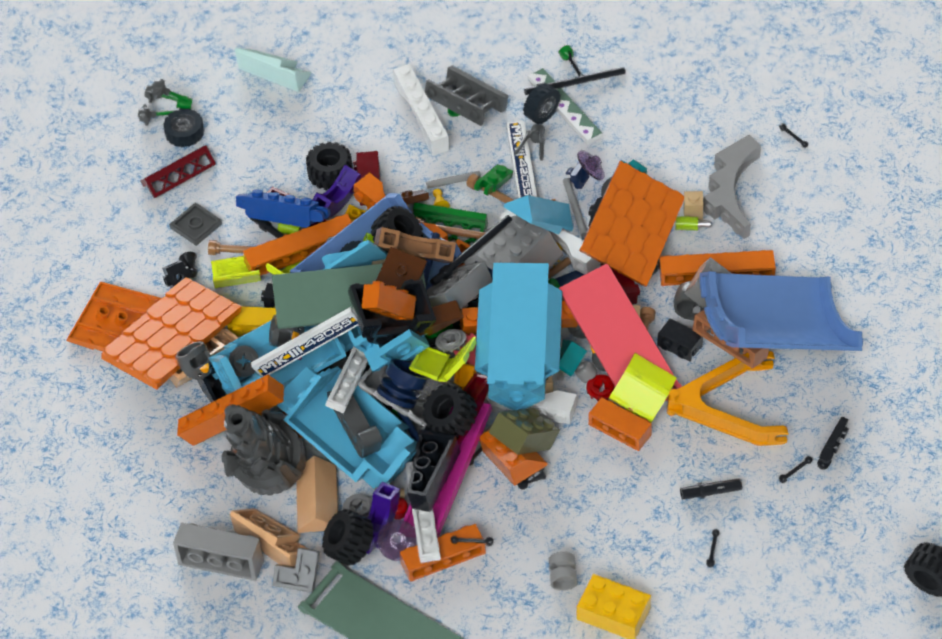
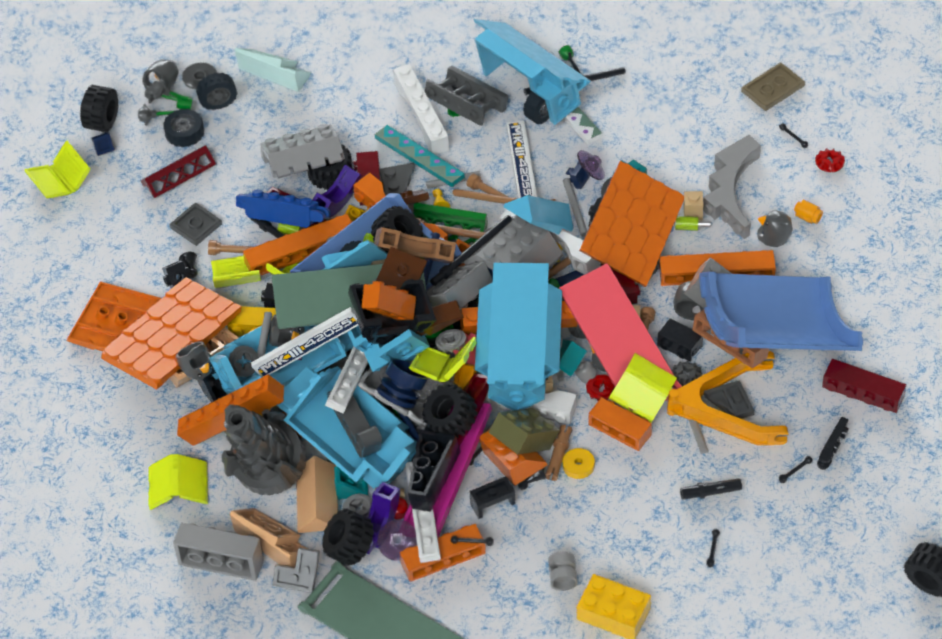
green hinge [474,164,513,196] -> none
dark grey plant [514,124,545,161] -> none
none -> neon yellow piece [24,140,90,198]
none -> black tyre [80,85,118,133]
none -> dark blue tile [91,132,115,156]
none -> dark grey piece [142,59,179,89]
none -> neon yellow piece [148,454,208,510]
none -> dark grey dish [182,63,217,90]
none -> black wheel [196,73,238,110]
none -> light grey bar [257,312,272,358]
none -> light grey slope [260,124,344,178]
none -> teal slope [334,466,368,500]
none -> teal tile [374,125,465,187]
none -> dark grey wing [380,162,415,196]
none -> medium nougat piece [452,189,518,204]
none -> black panel [469,476,515,519]
none -> medium azure panel [474,19,591,125]
none -> medium nougat pin [545,425,572,481]
none -> yellow piece [563,448,595,479]
none -> dark grey gear [671,360,702,386]
none -> light grey bar [688,419,708,454]
none -> dark grey wing [704,380,754,419]
none -> dark tan tile [741,62,805,111]
none -> dark grey piece [757,210,793,247]
none -> light orange brick [794,200,823,224]
none -> red gear [815,148,845,172]
none -> dark red brick [822,358,907,413]

